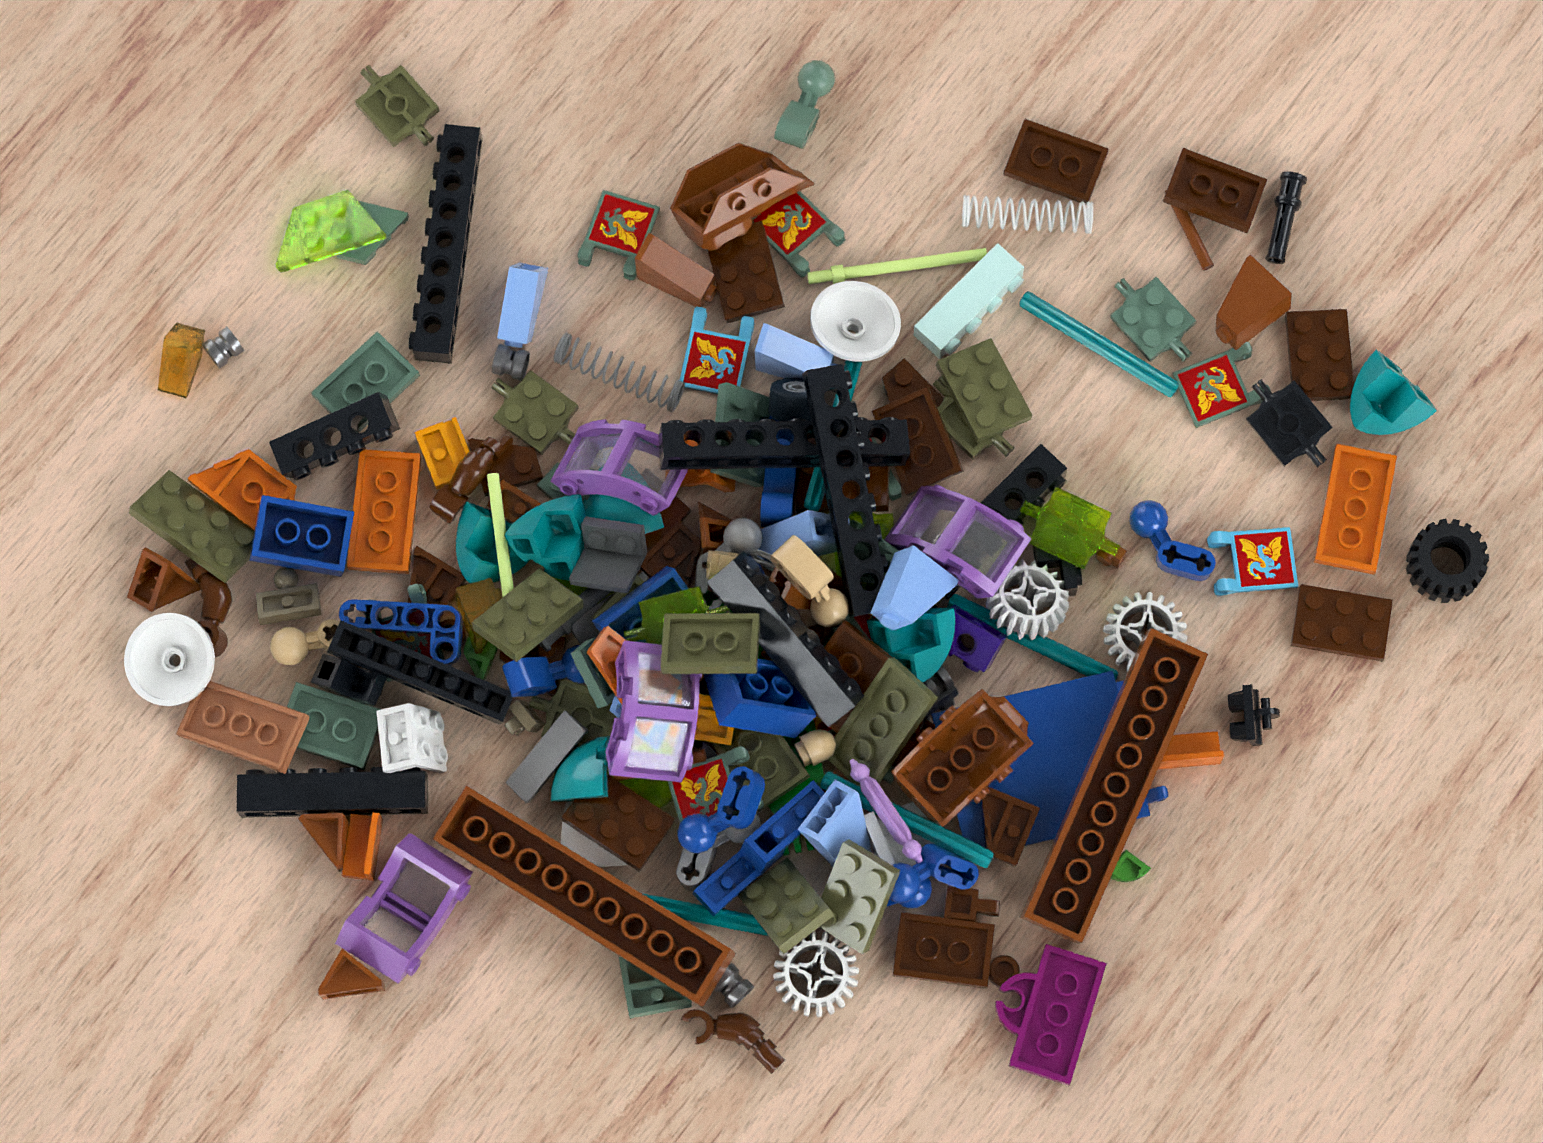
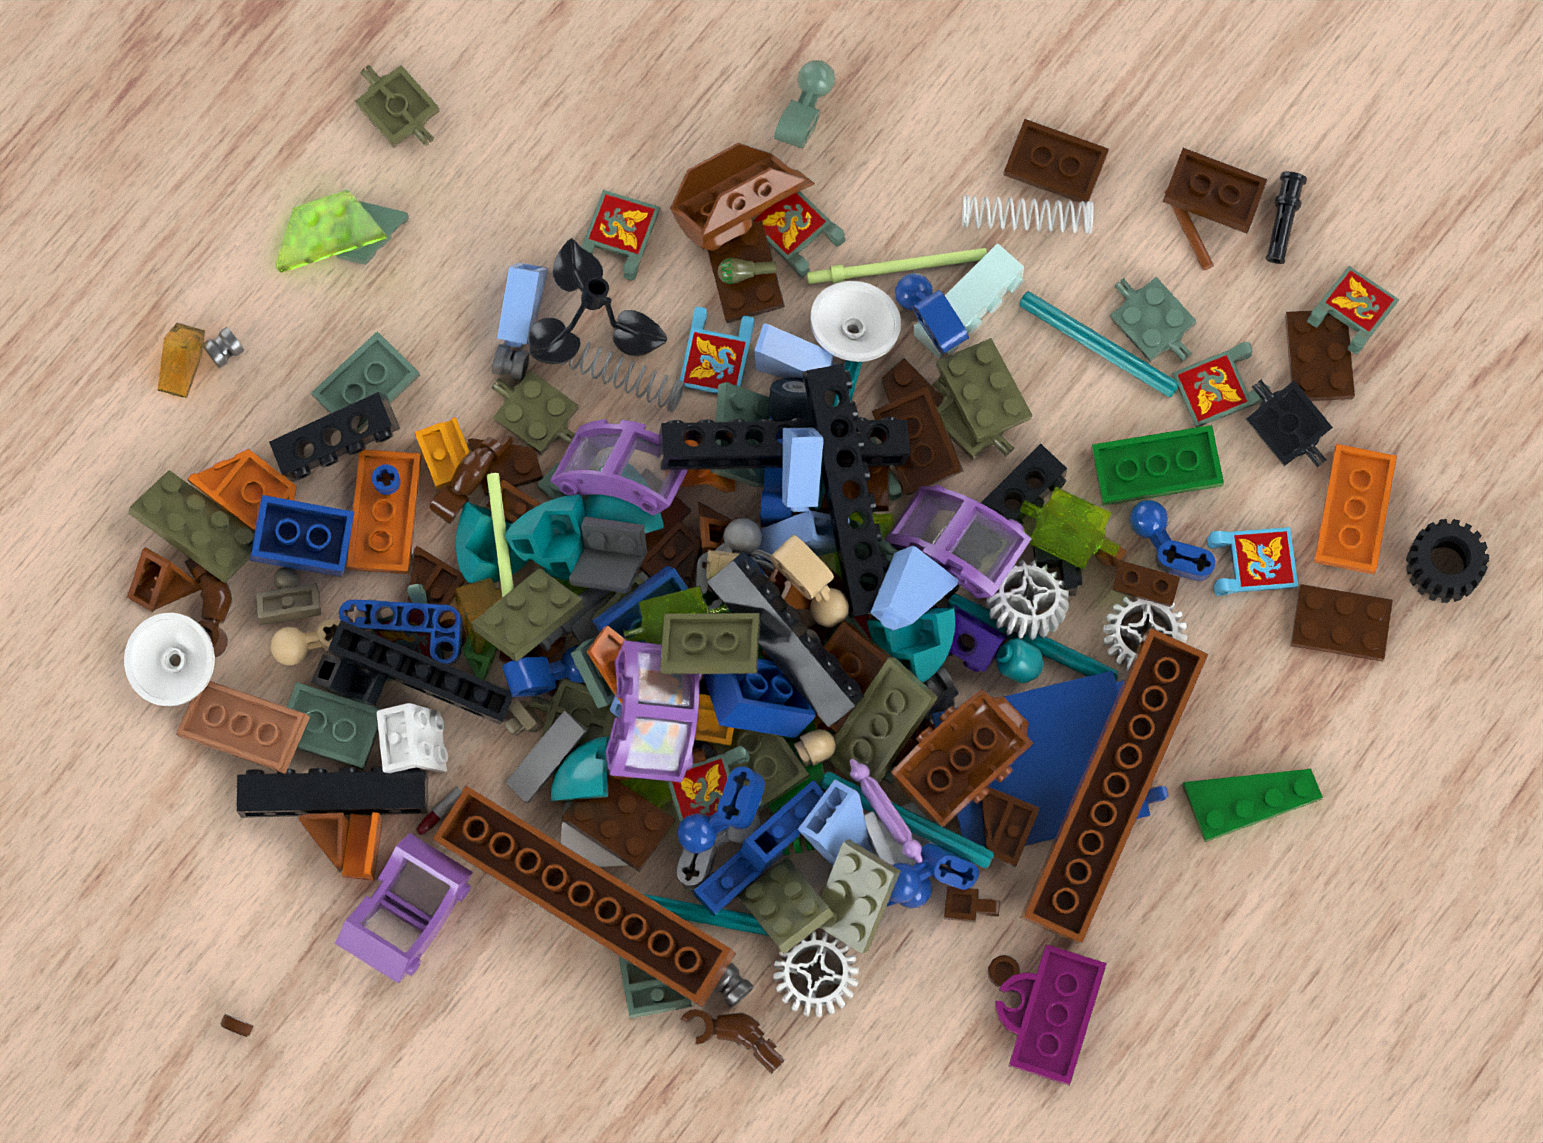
dark orange slope [318,948,386,1000] -> none
black brick [409,124,483,364] -> none
slope [635,233,718,307] -> none
reddish brown plate [893,912,995,989] -> none
bright green tile [1111,849,1151,882] -> none
orange panel [1158,731,1224,769] -> none
dark orange slope [1215,255,1292,350] -> none
black hips [1227,684,1280,746] -> none
teal brick [1350,349,1437,435] -> none
none -> reddish brown tile [220,1014,254,1037]
none -> blue bush [372,464,401,495]
none -> piece [417,787,462,835]
none -> black plant [529,238,668,364]
none -> olive piece [718,257,777,284]
none -> light blue slope [782,428,823,512]
none -> blue beam [895,273,969,354]
none -> teal head [996,638,1044,684]
none -> green plate [1091,425,1224,506]
none -> reddish brown bracket [1112,560,1180,607]
none -> green wing [1182,769,1323,842]
none -> flag [1307,266,1399,355]

